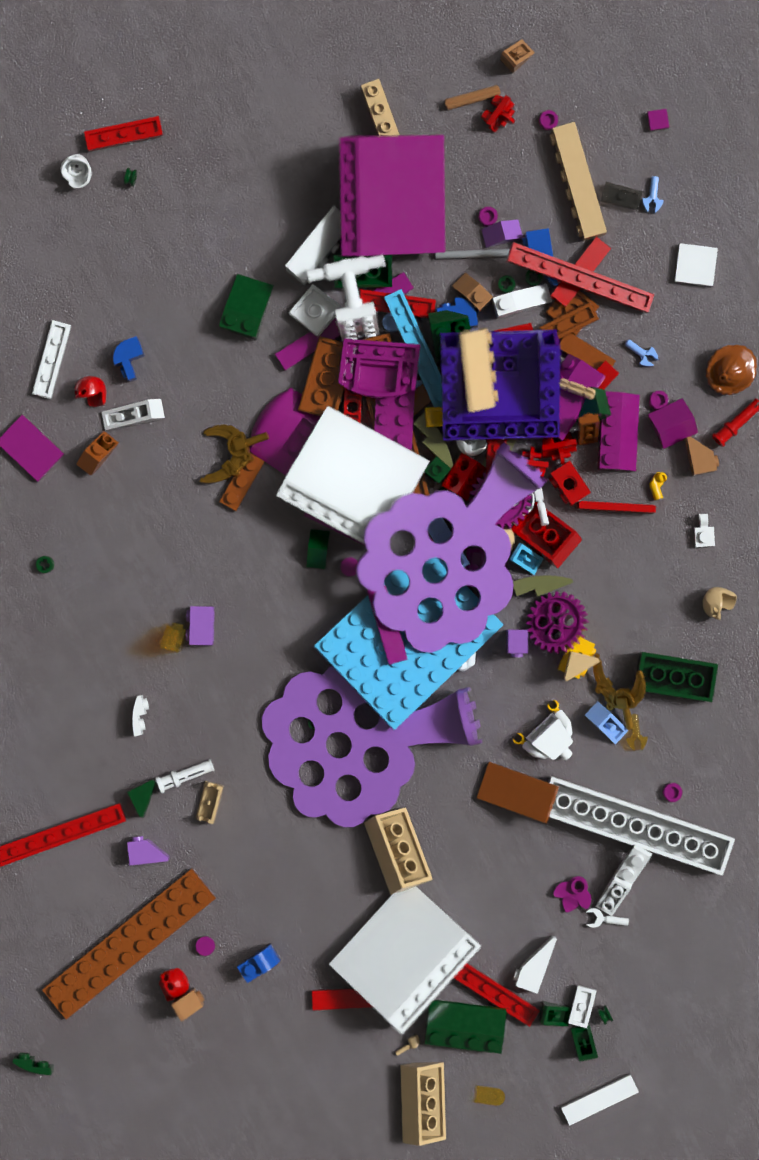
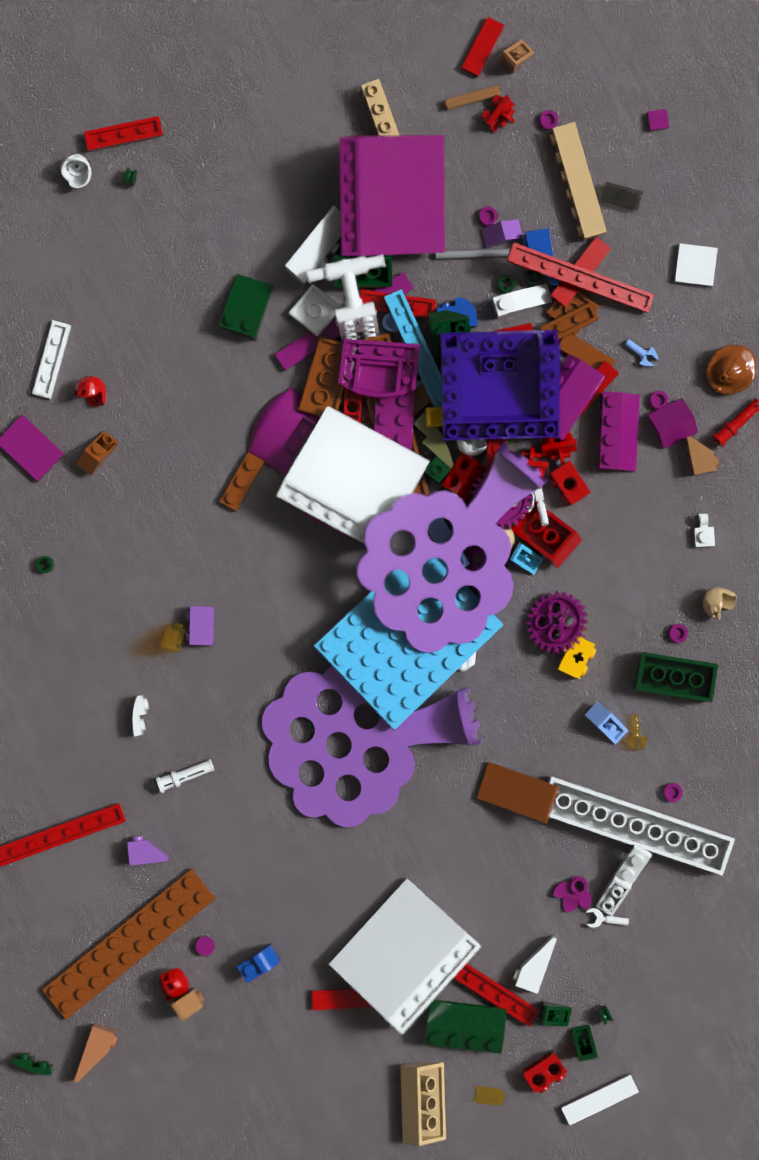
white slope [102,399,165,431] -> none
blue brick [113,336,145,382] -> none
dark green slope [128,779,157,818] -> none
tan hinge [196,781,224,824] -> none
pearl gold bar [200,424,269,483] -> none
dark green slope [306,529,330,569] -> none
magenta tile [340,557,358,576] -> none
tan slope [364,807,433,895] -> none
magenta tile [367,585,408,665] -> none
tan hand [395,1035,420,1056] -> none
medium nougat slope [452,273,493,313] -> none
tan slope [460,328,499,412] -> none
medium lavender brick [506,630,528,657] -> none
olive slope [513,575,573,597] -> none
white torso [513,700,573,760] -> none
tan axle [560,378,596,400] -> none
tan slope [564,651,600,681] -> none
white plate [568,985,597,1028] -> none
dark green slope [576,386,611,423] -> none
dark orange plate [577,413,599,446] -> none
red tile [577,501,656,514] -> none
pearl gold bar [593,653,646,730] -> none
light blue bar [642,176,664,213] -> none
yellow arm [649,472,667,501] -> none
none -> nougat slope [74,1024,118,1083]
none -> red tile [461,17,505,77]
none -> red brick [522,1050,567,1094]
none -> magenta tile [668,624,688,643]

